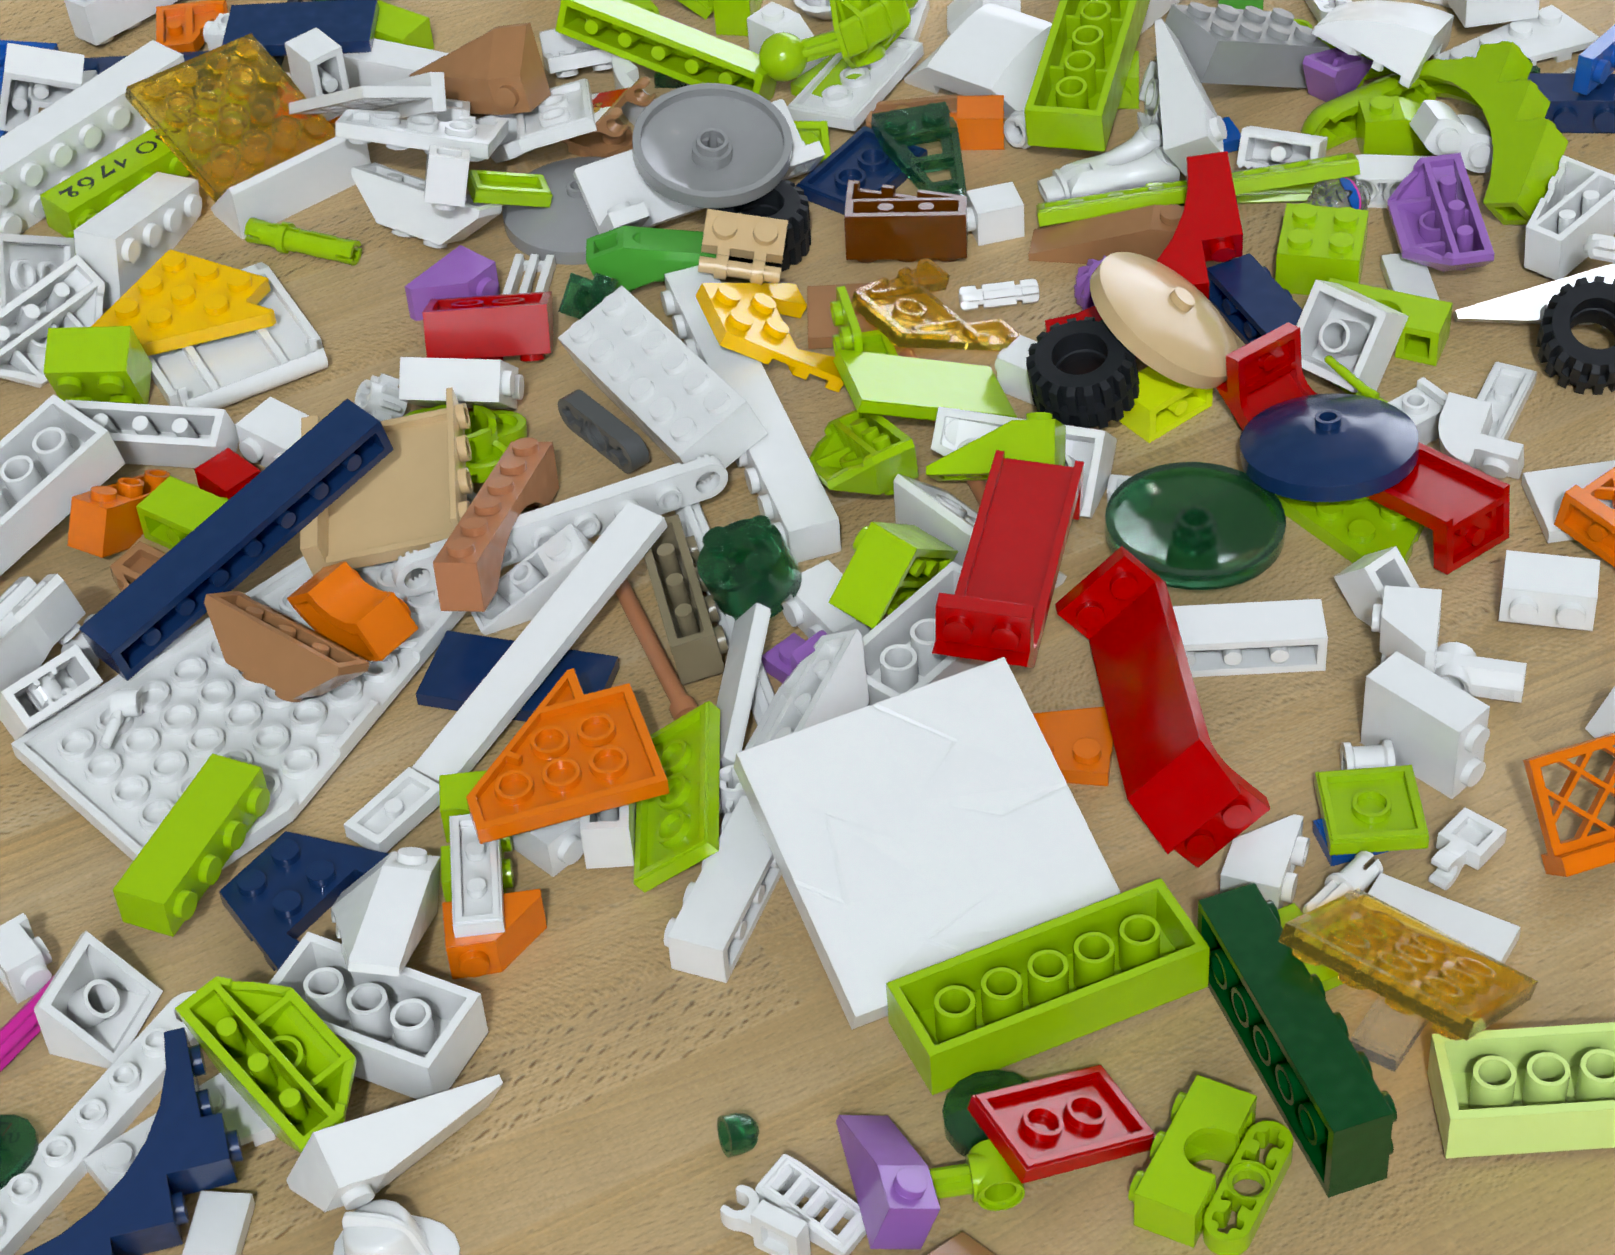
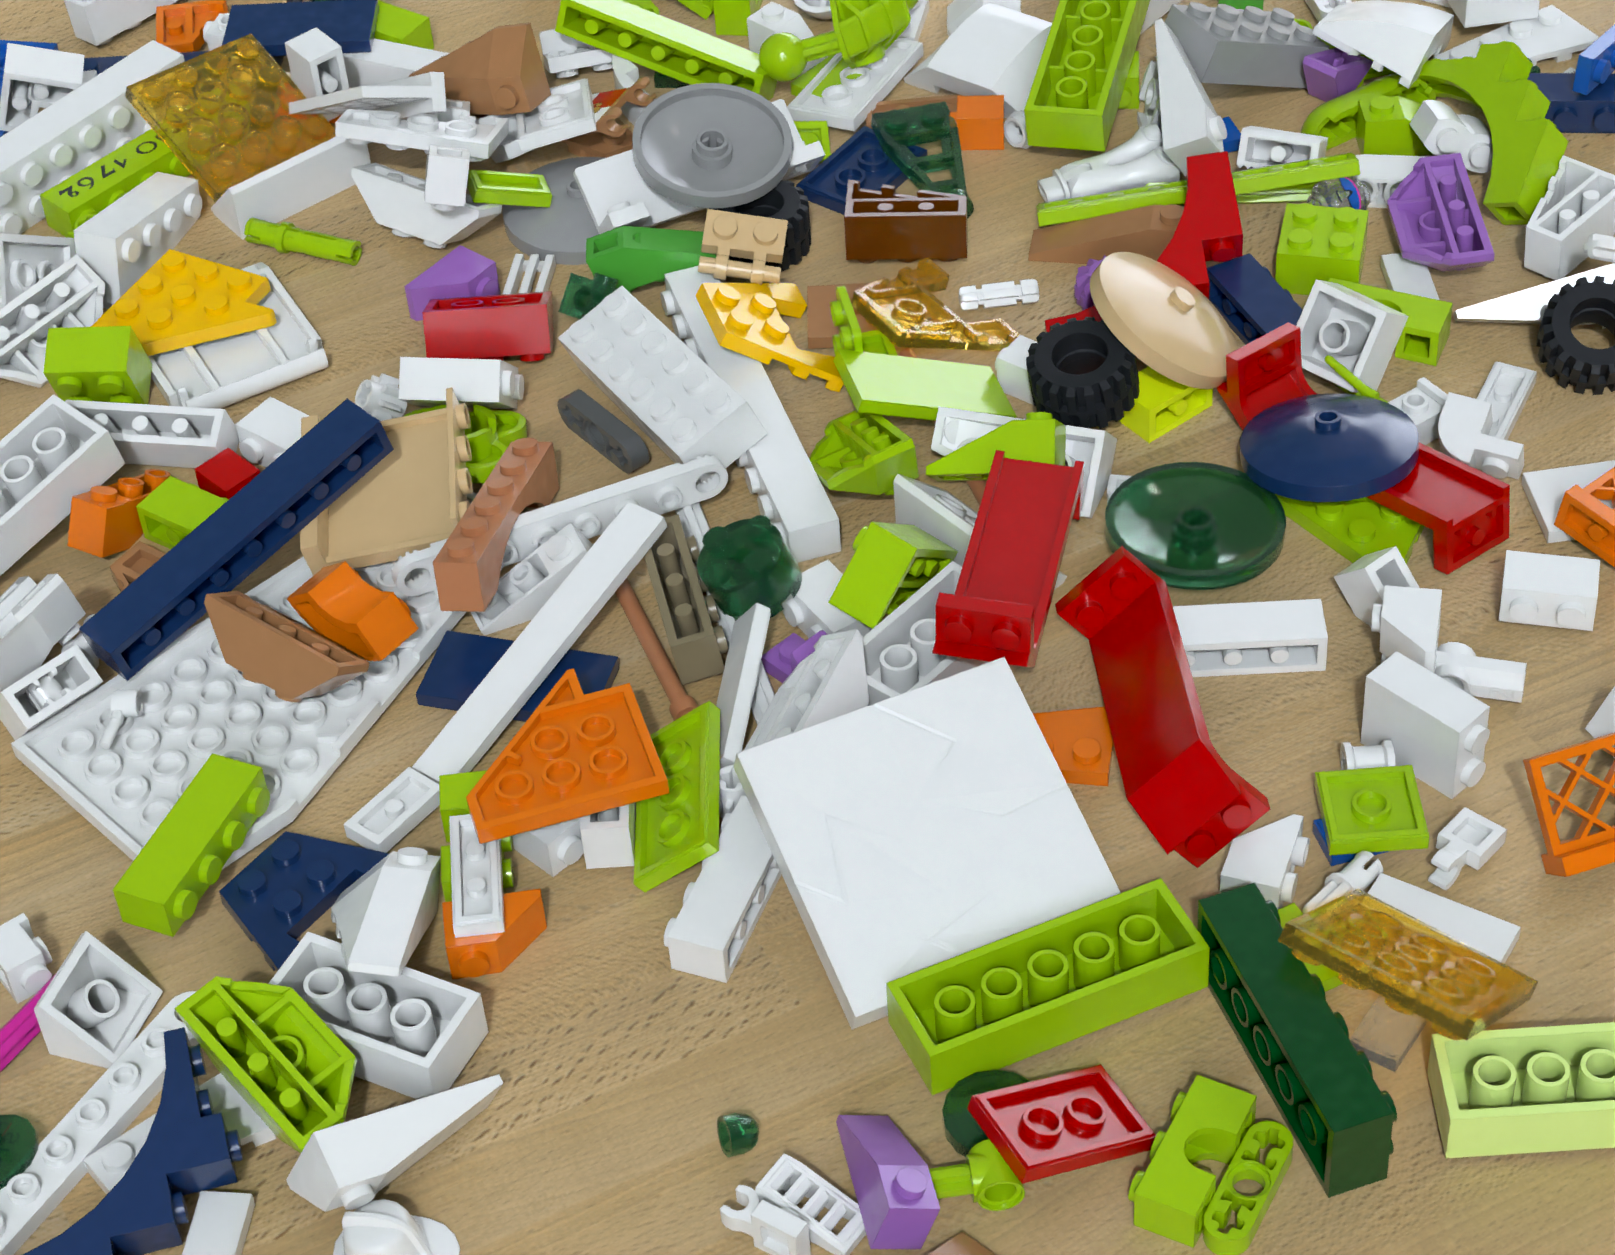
white brick [966,182,1025,246] -> none

